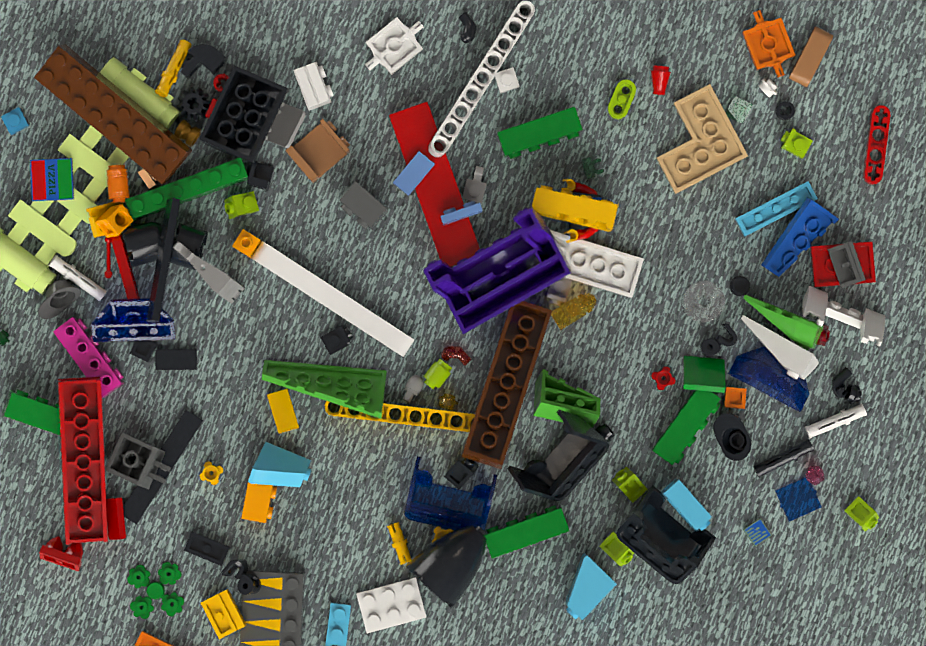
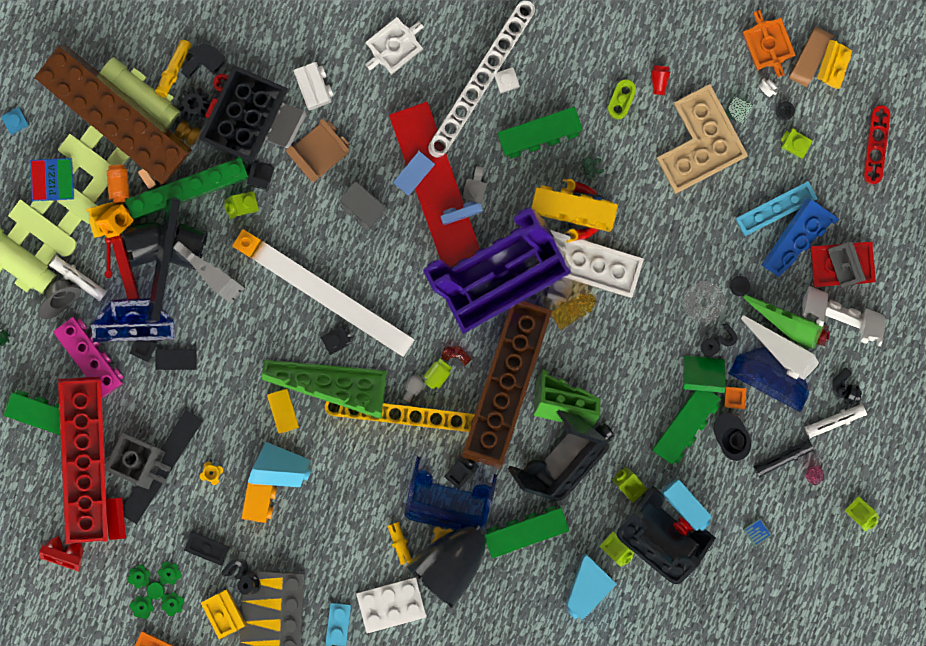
clear yellow plate [438,393,458,410] -> none
black arm [458,12,477,43] -> none
red plate [651,366,675,390] -> none
clear blue piece [775,476,822,522] -> none
none -> red bush [673,517,693,537]
none -> yellow plate [817,40,852,89]

